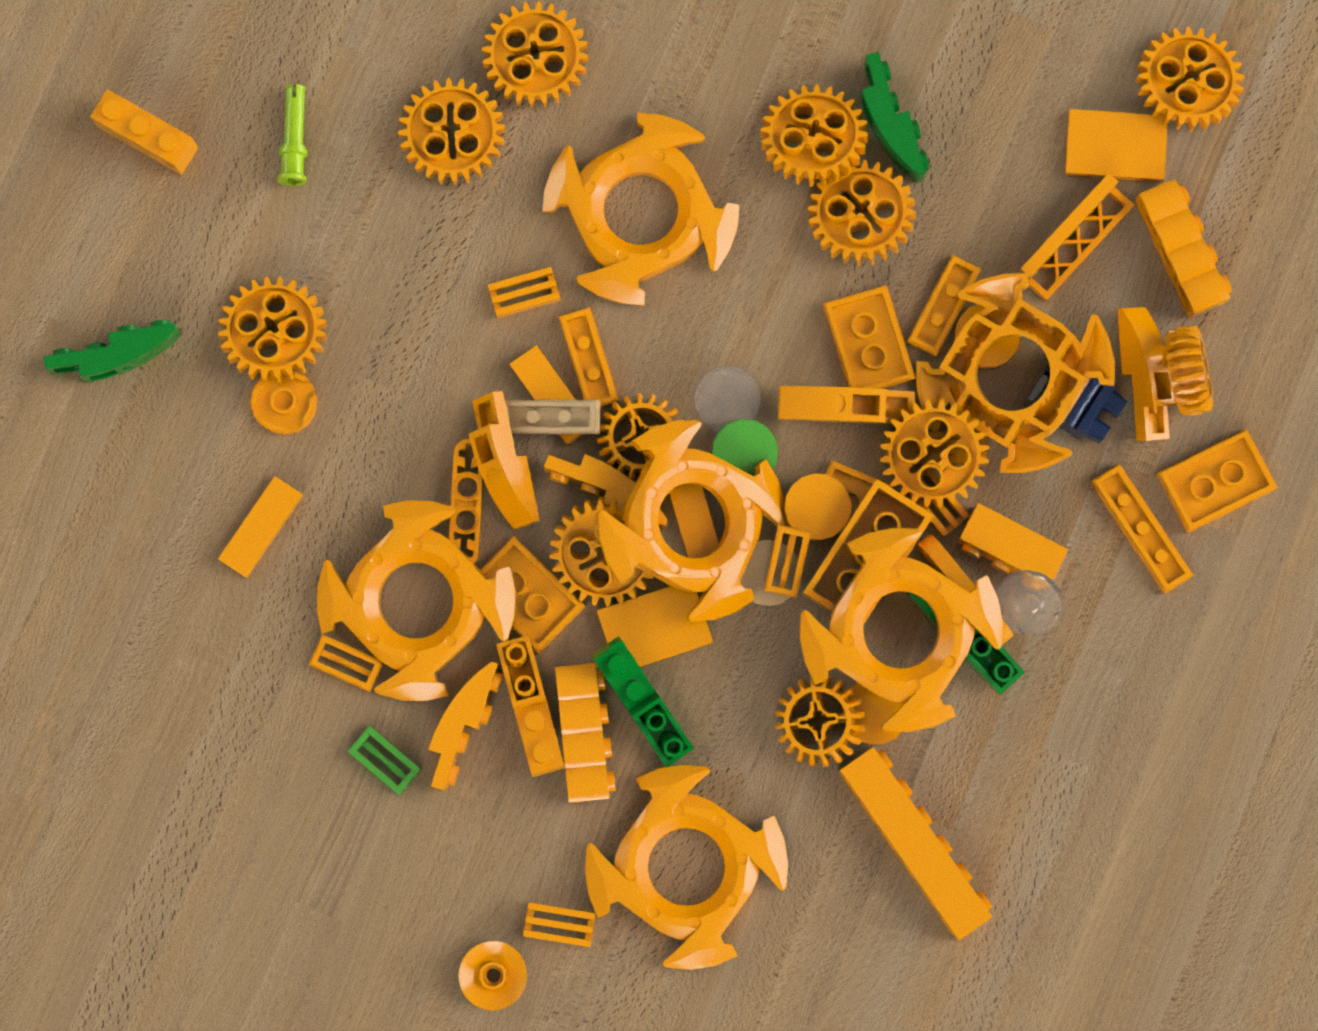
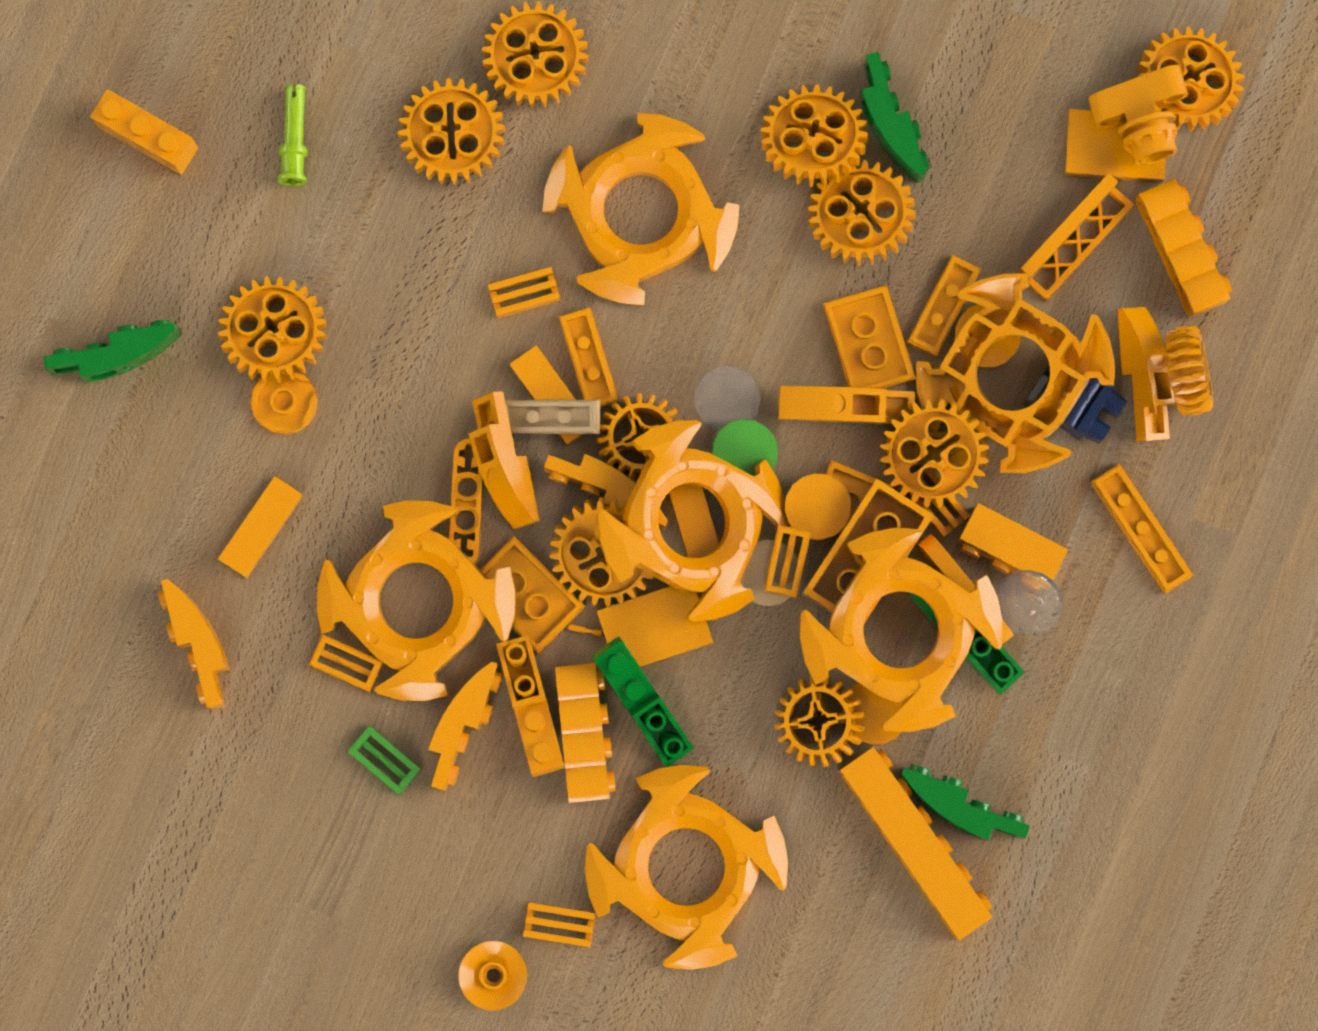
light orange tile [1156,429,1278,533] -> none
none -> light orange slope [158,579,230,710]
none -> light orange piece [568,624,602,637]
none -> green slope [899,764,1030,841]
none -> light orange beam [1088,65,1188,165]

